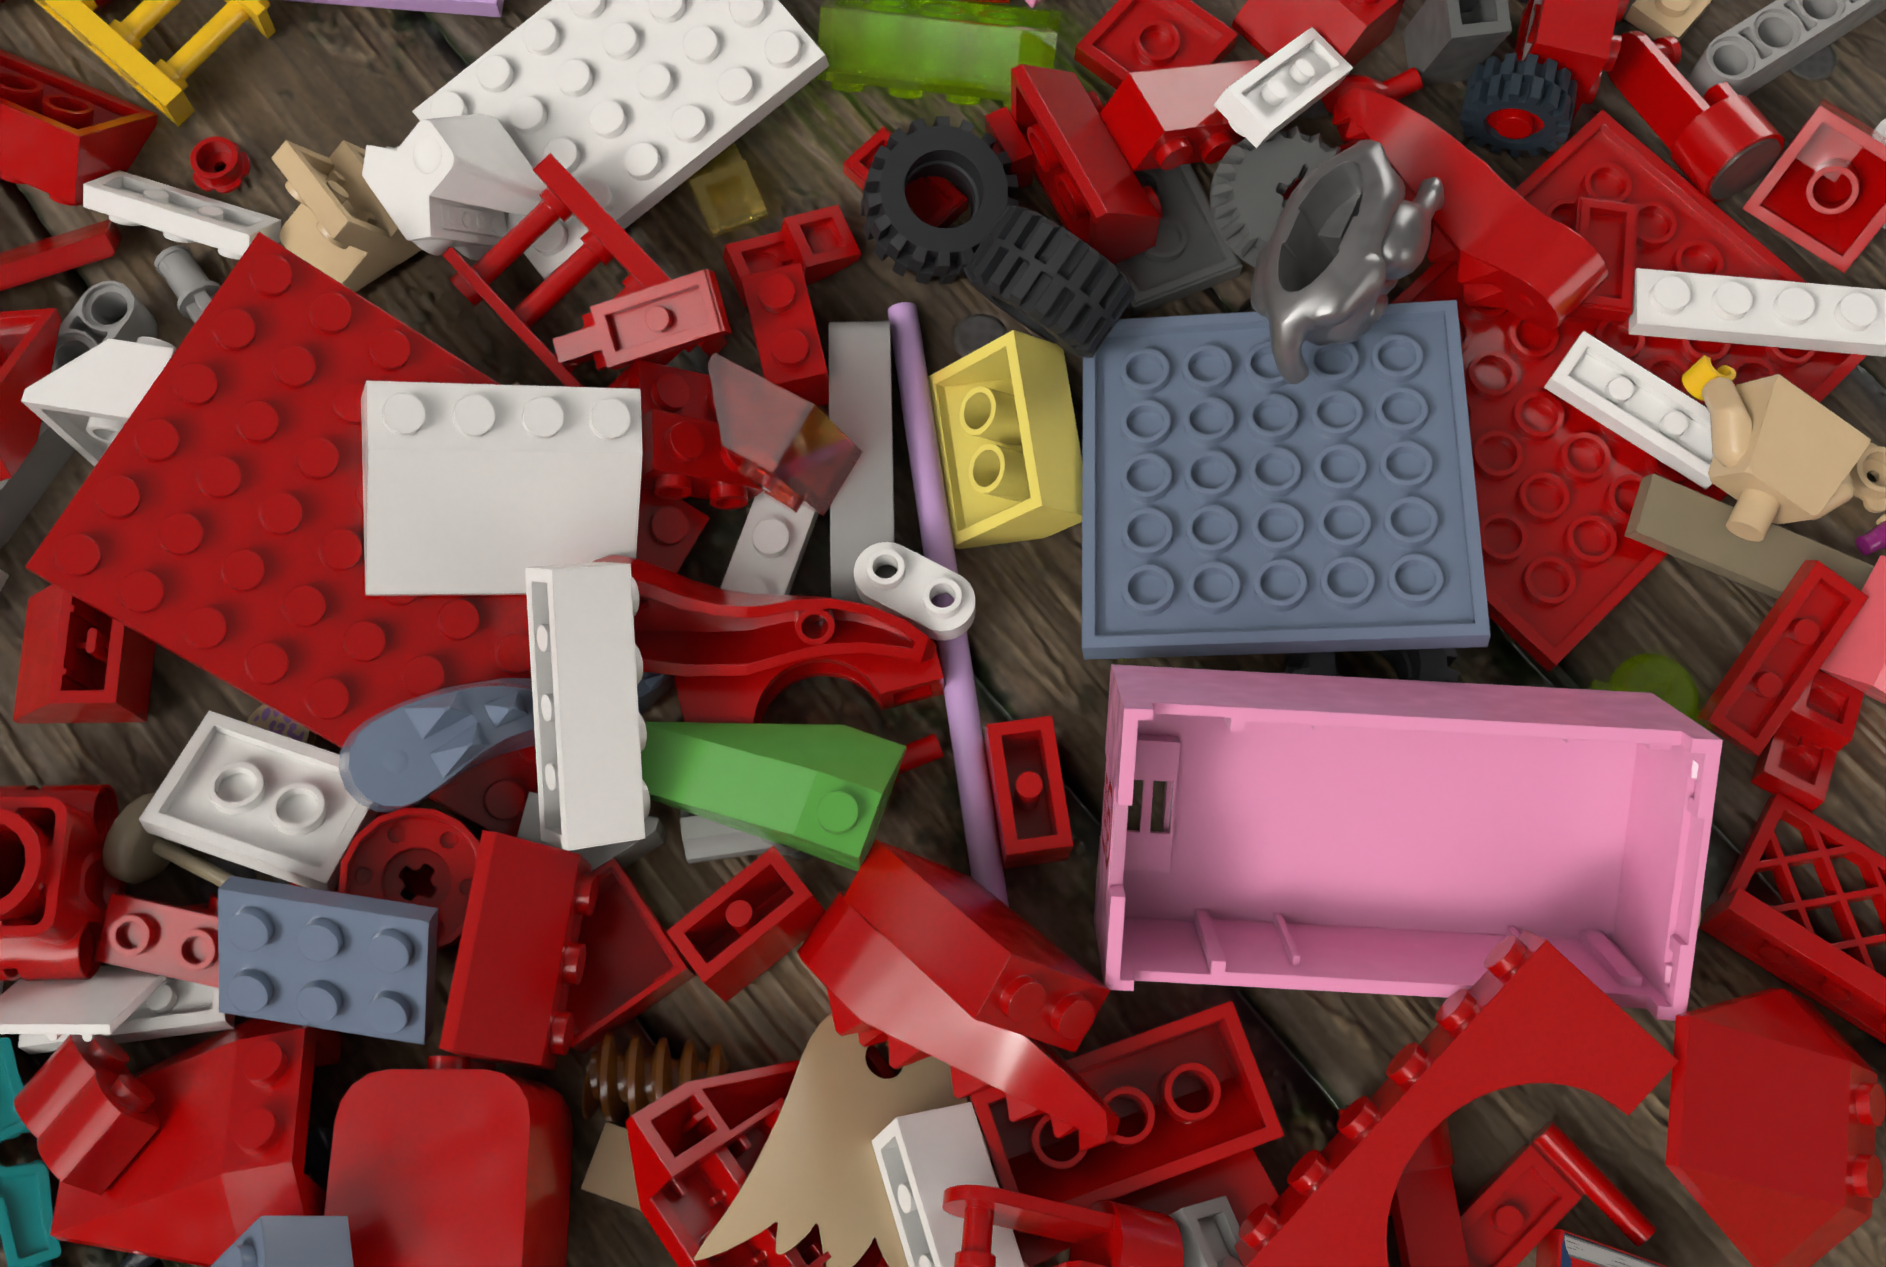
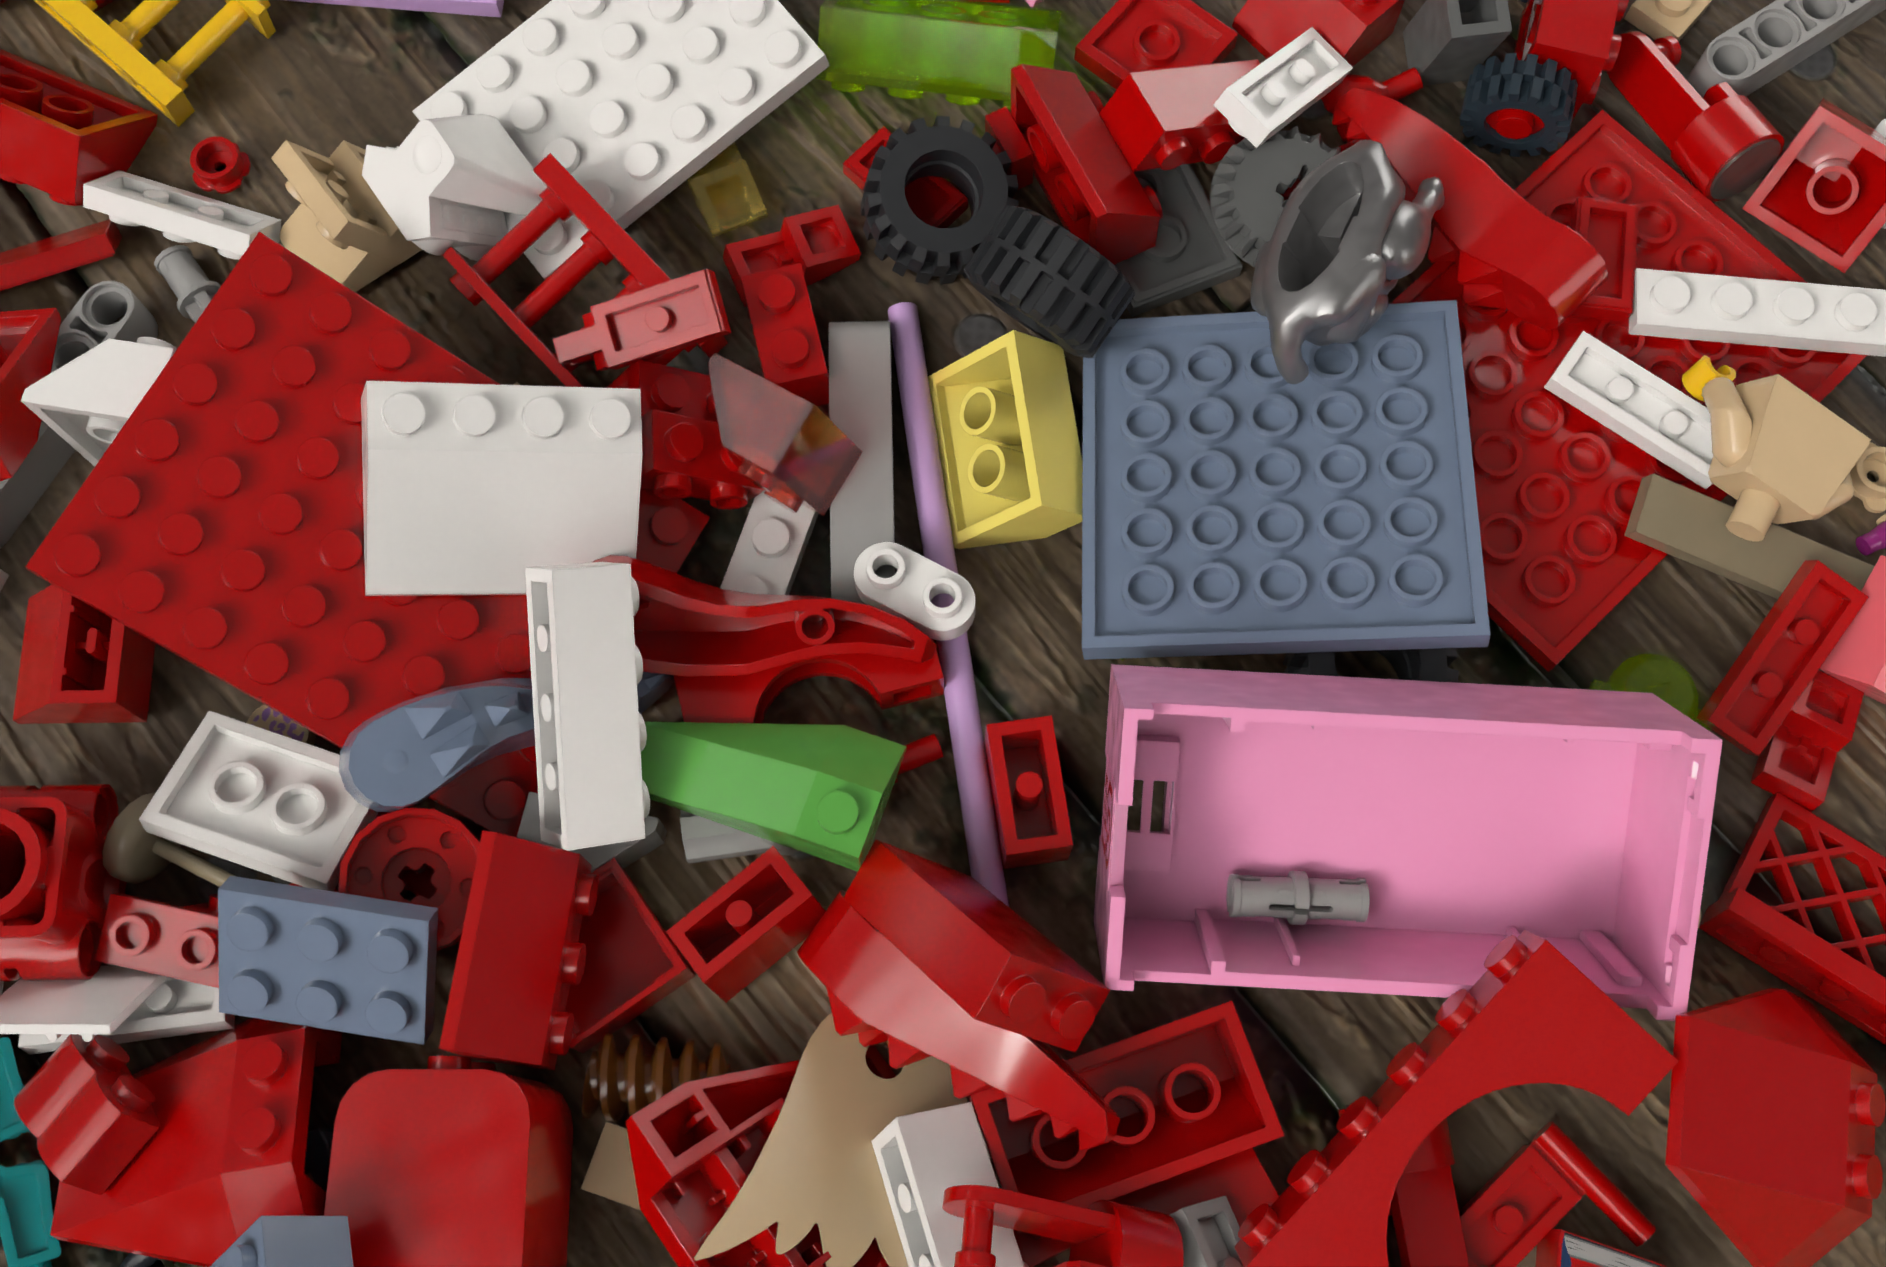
none -> light grey pin [1226,871,1370,925]

